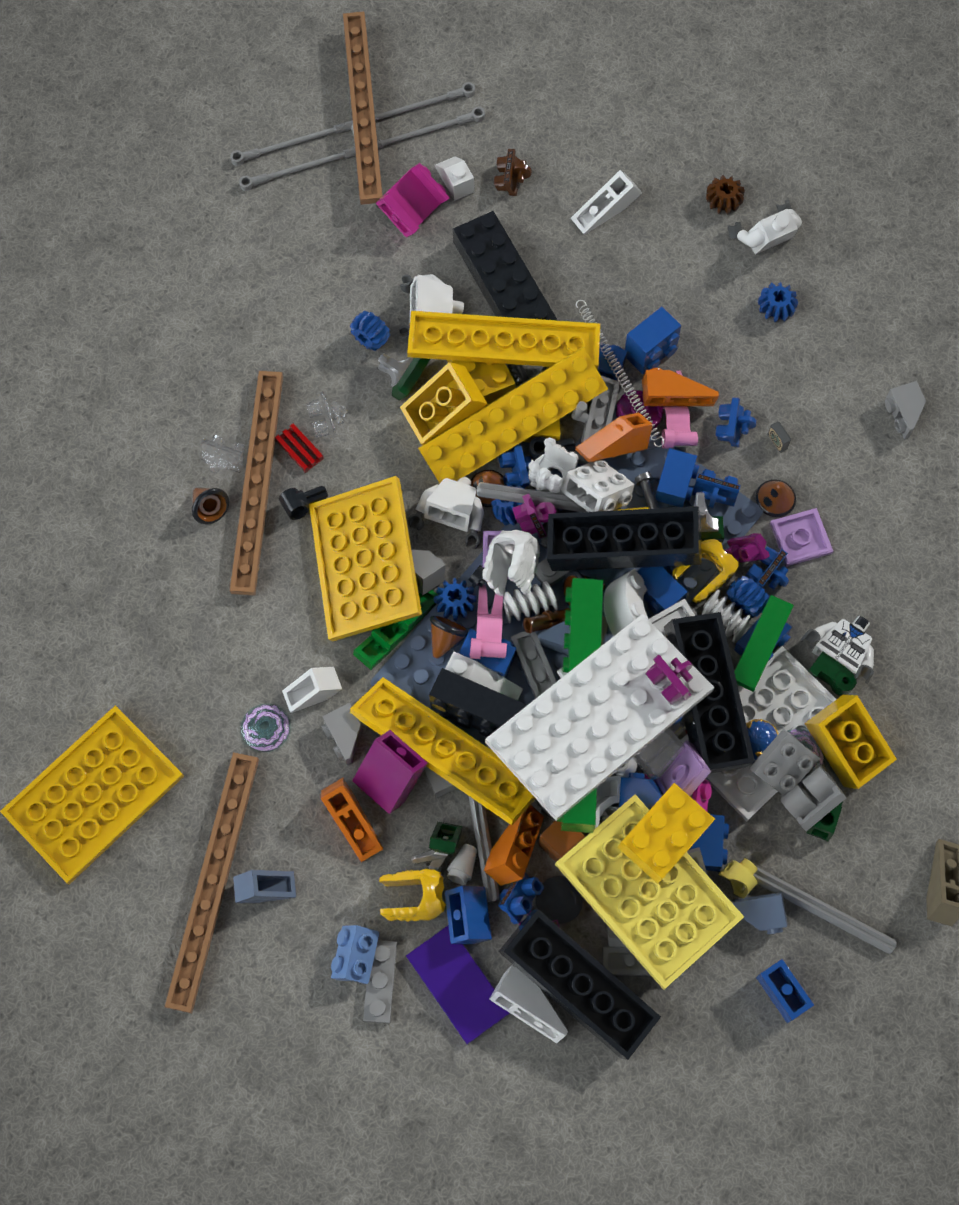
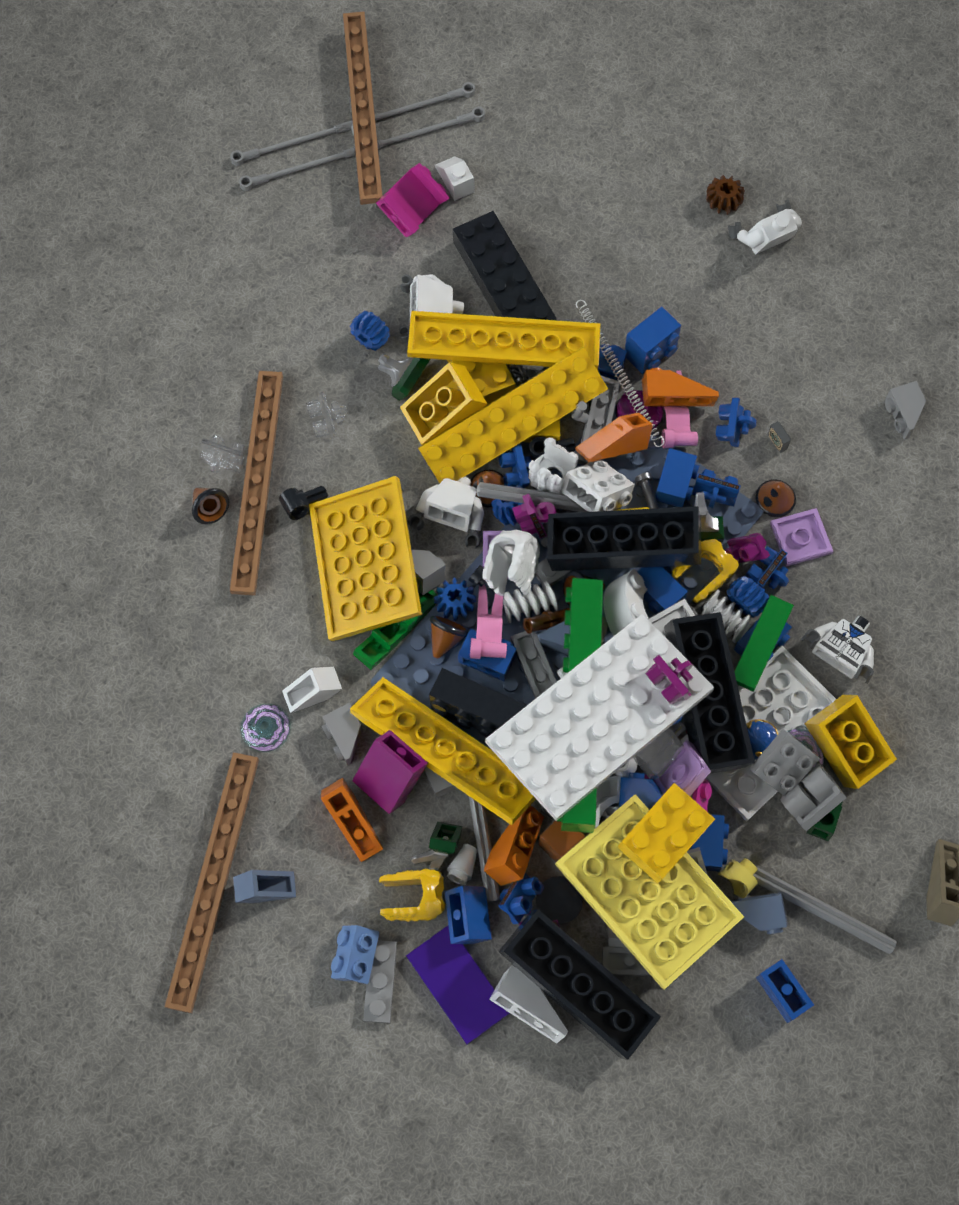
yellow plate [0,705,184,885] -> none
red tile [275,423,324,473] -> none
white slope [445,652,523,701] -> none
reddish brown hips [494,149,532,196] -> none
white slope [571,170,642,235] -> none
blue gear [758,282,798,322] -> none
dark green leg [808,651,857,696] -> none

